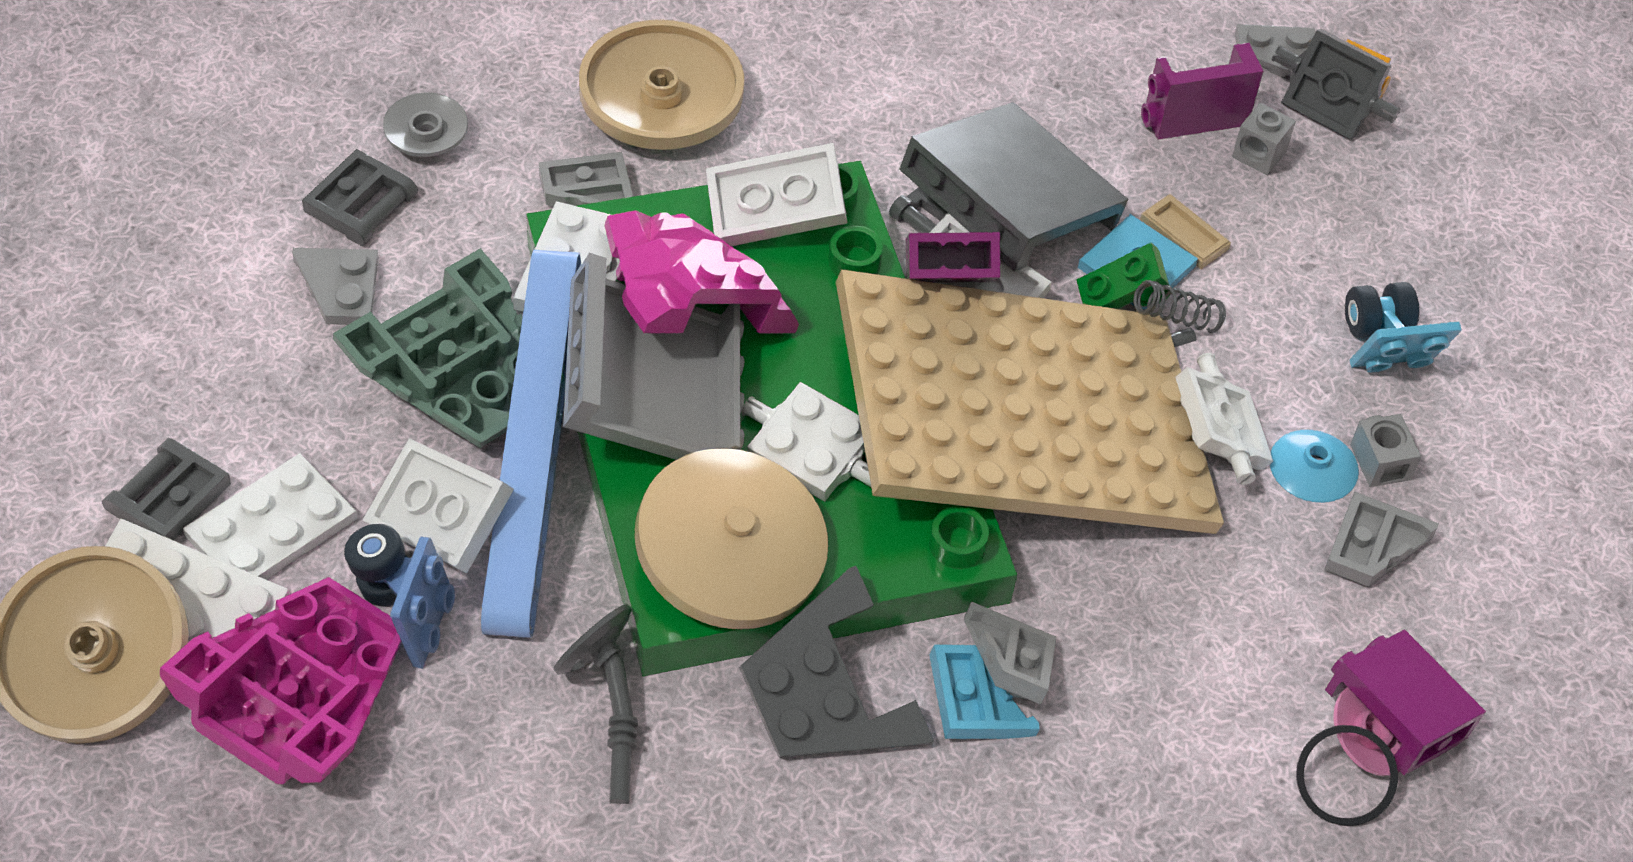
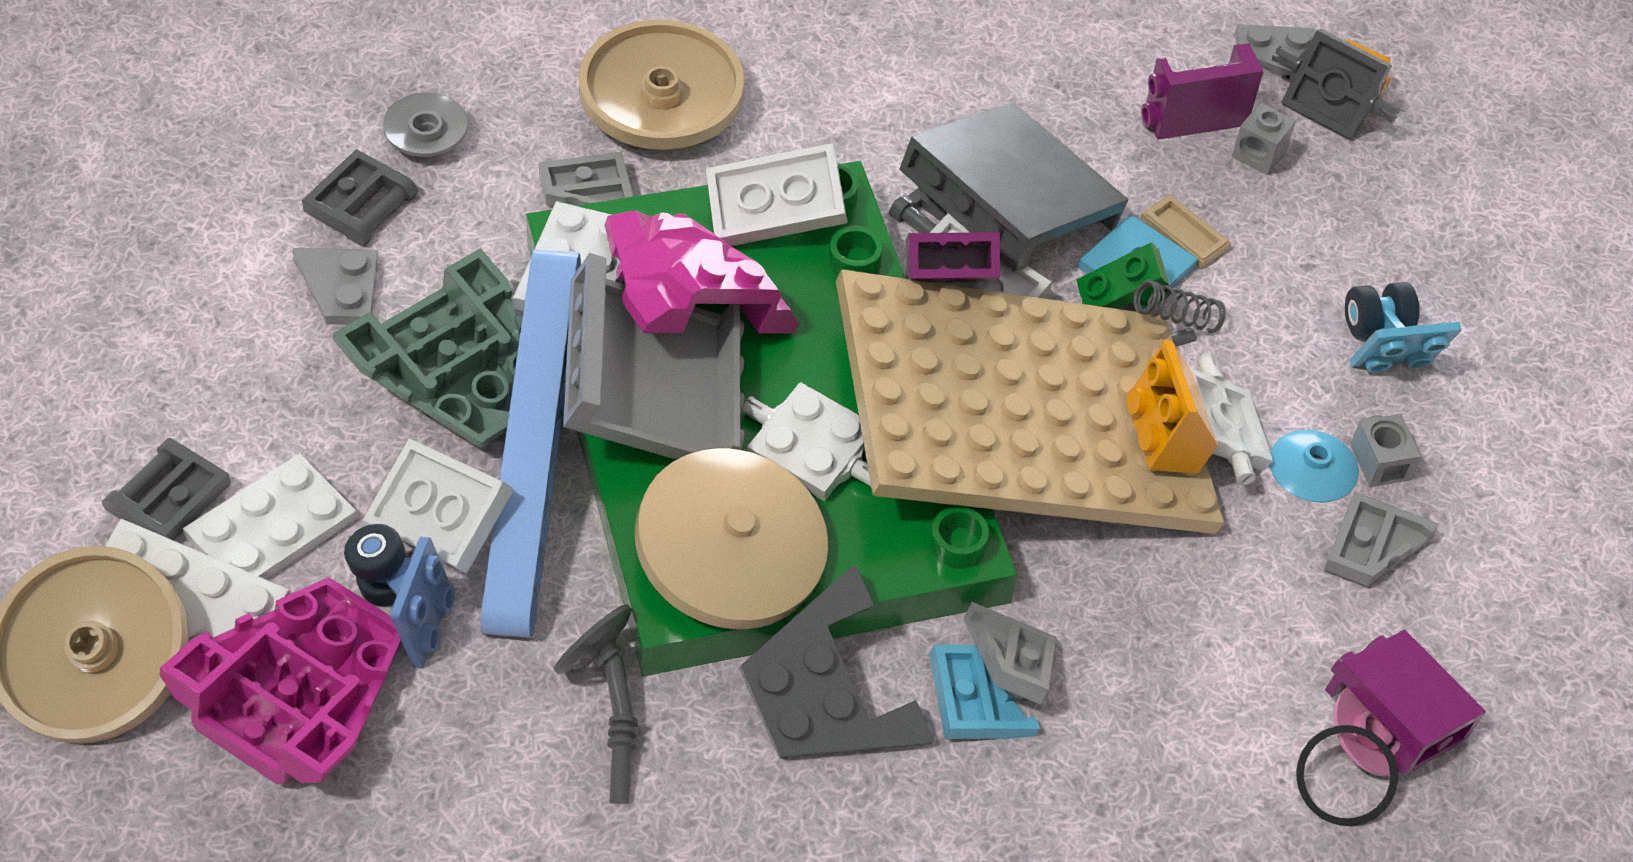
none -> light orange slope [1126,340,1218,473]

